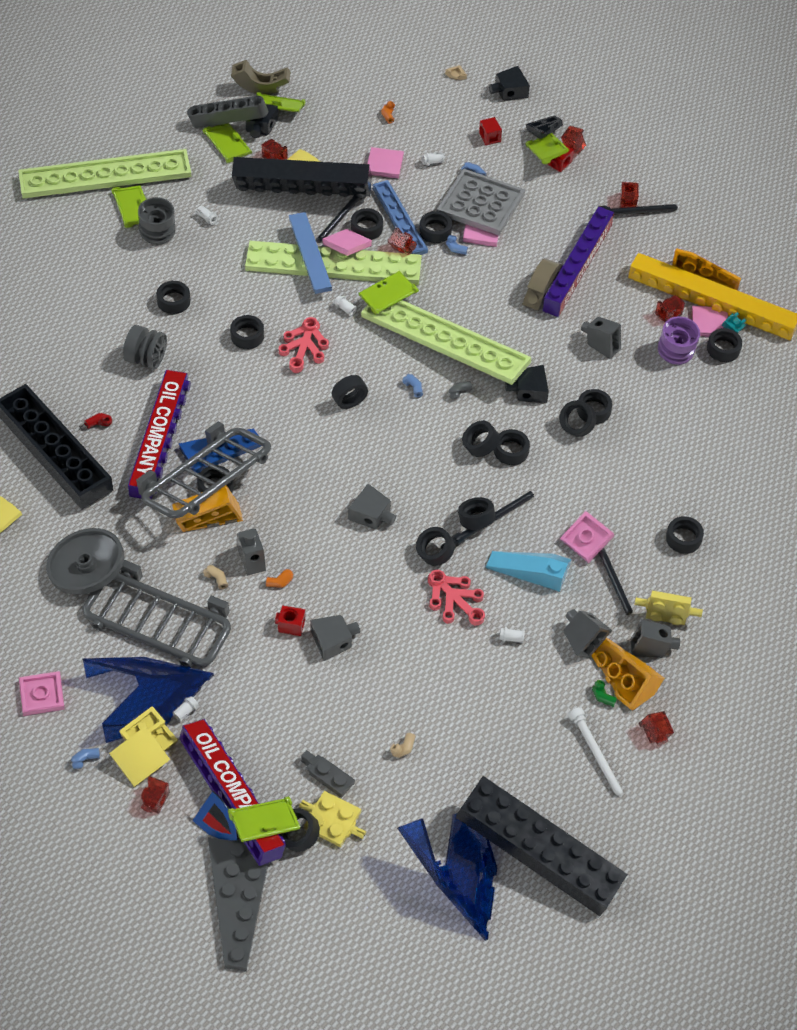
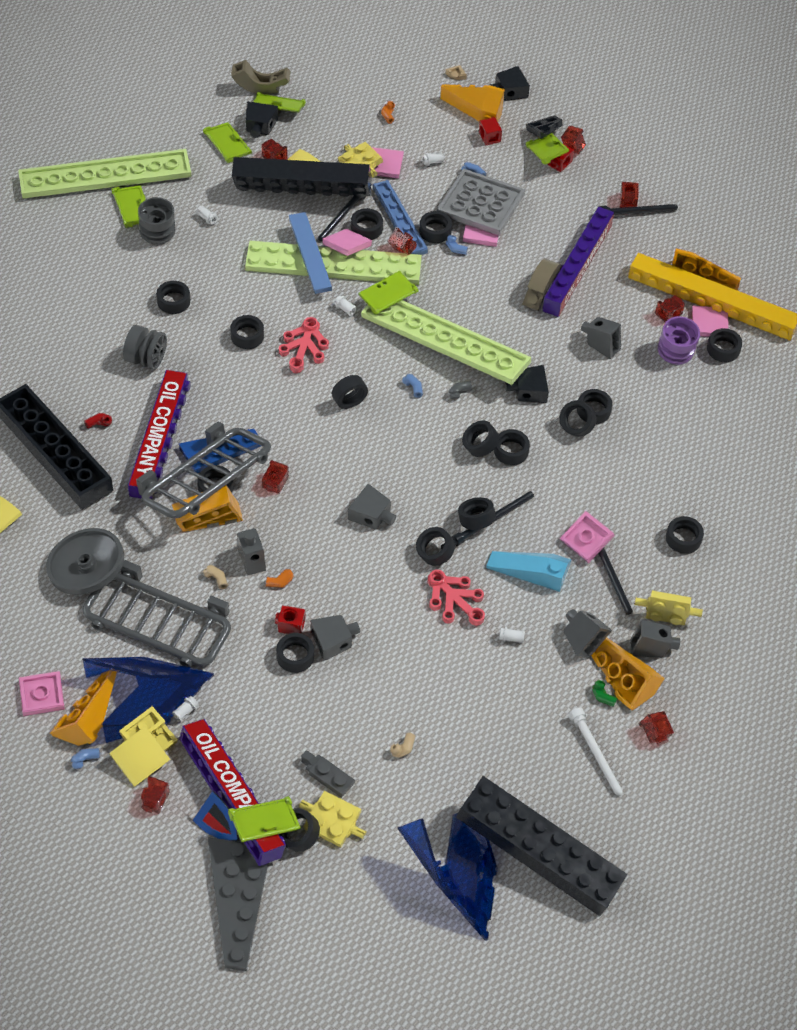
dark grey beam [187,96,269,128] -> none
teal tile [721,312,746,333] -> none
none -> light orange wedge [50,668,117,746]
none -> clear red brick [262,460,289,494]
none -> black tyre [276,633,314,673]
none -> light yellow plate [338,141,383,177]
none -> light orange wedge [440,84,504,122]

